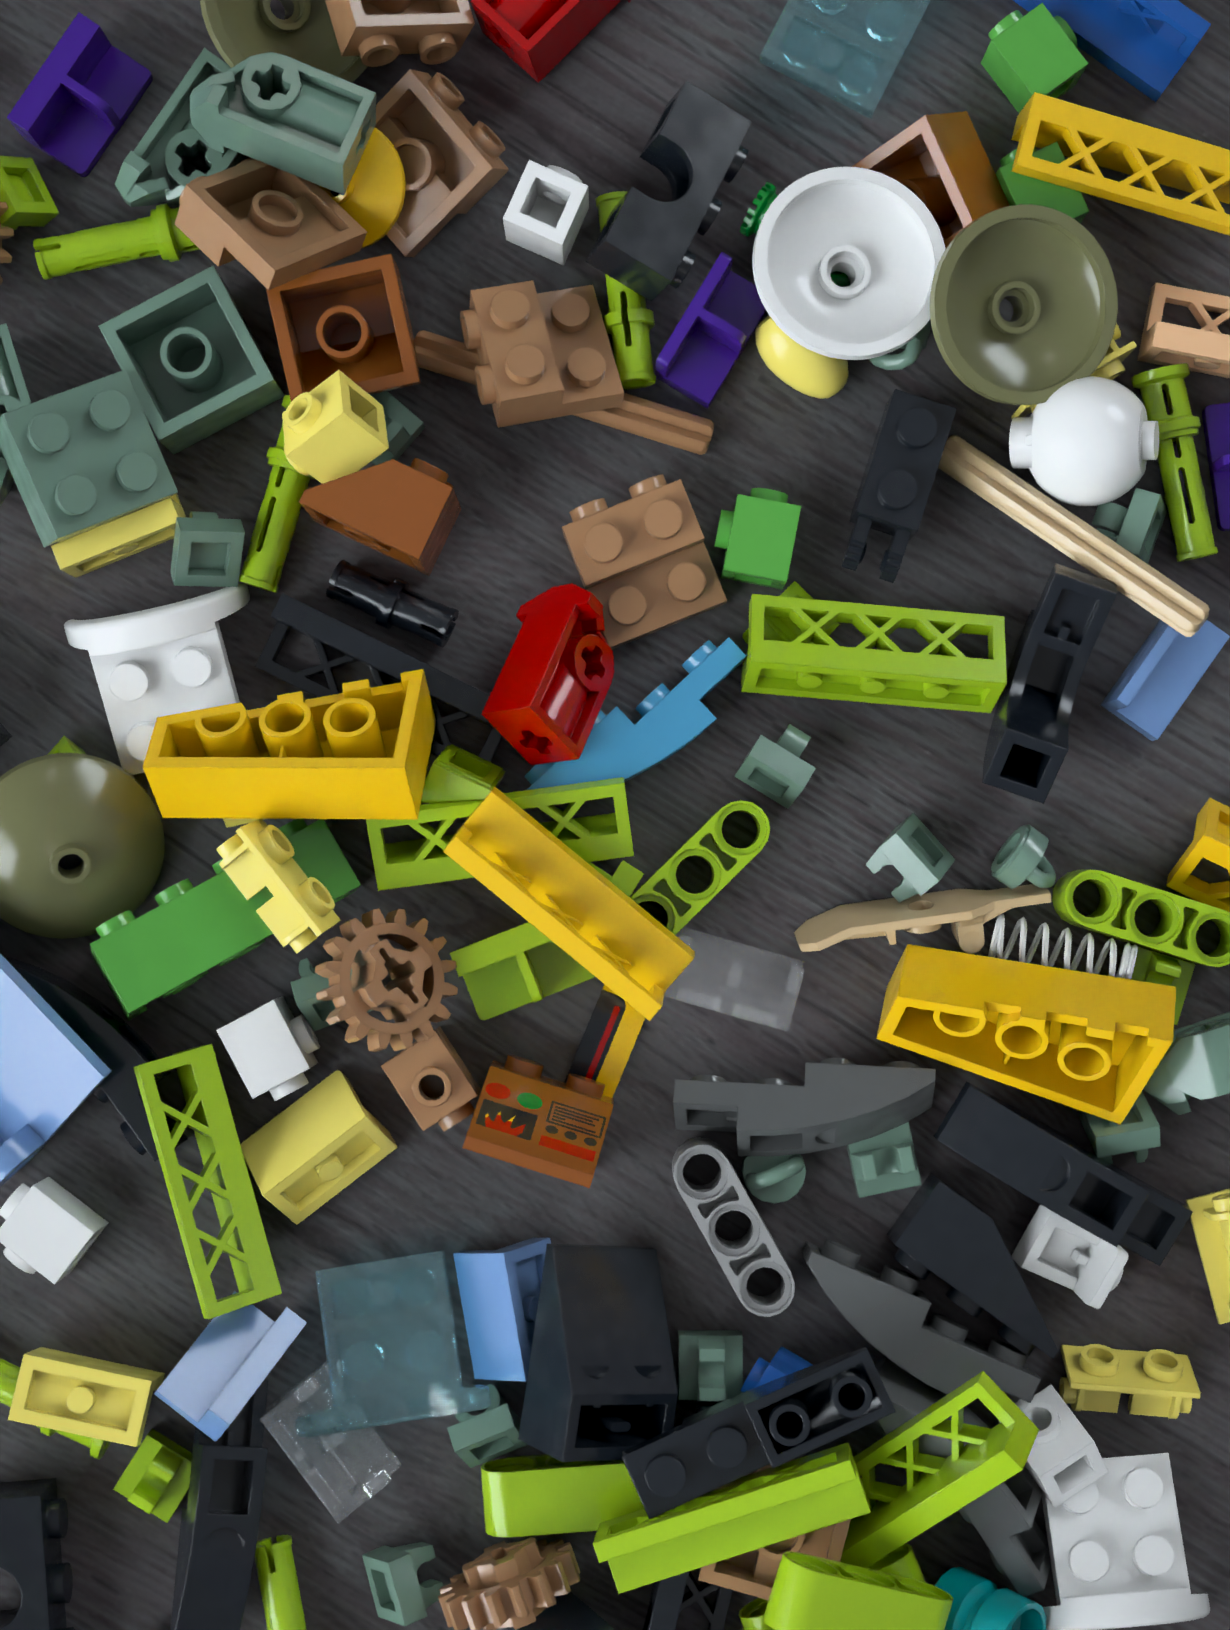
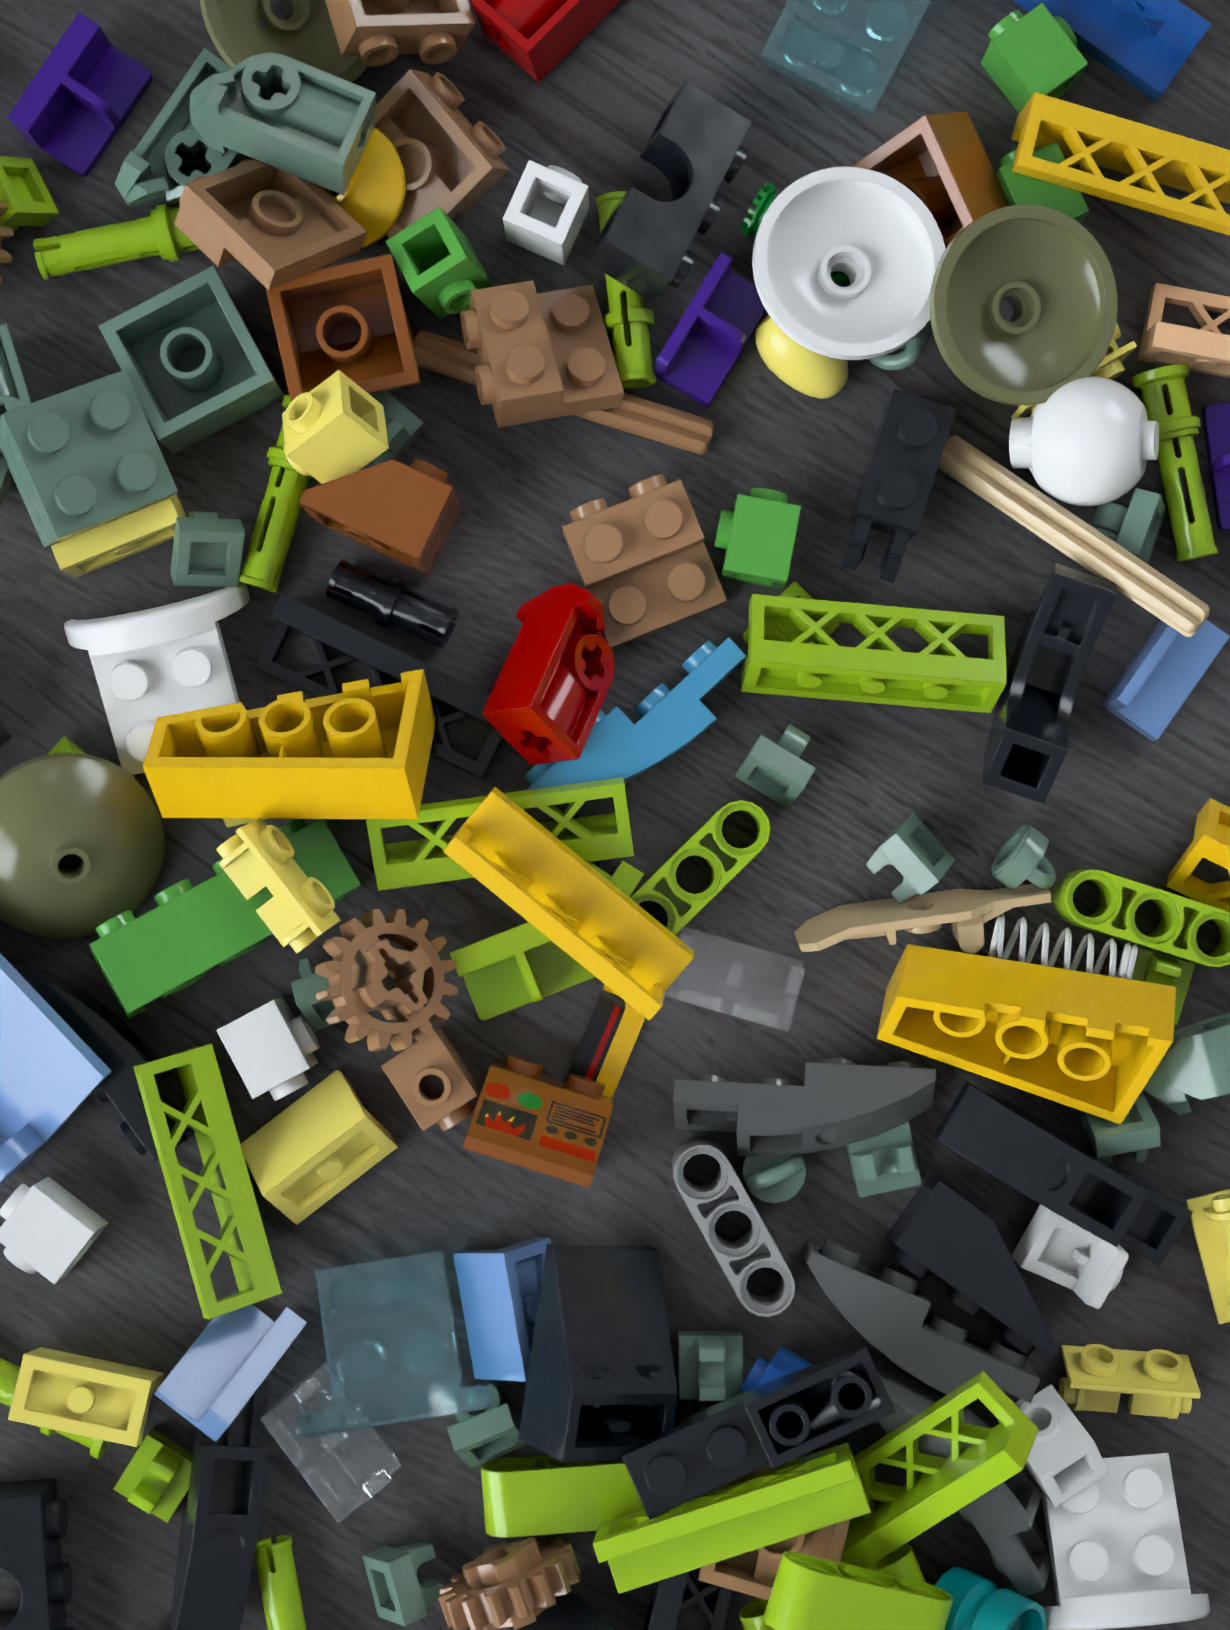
lime slope [421,744,506,803] -> none
none -> bright green brick [385,206,493,320]

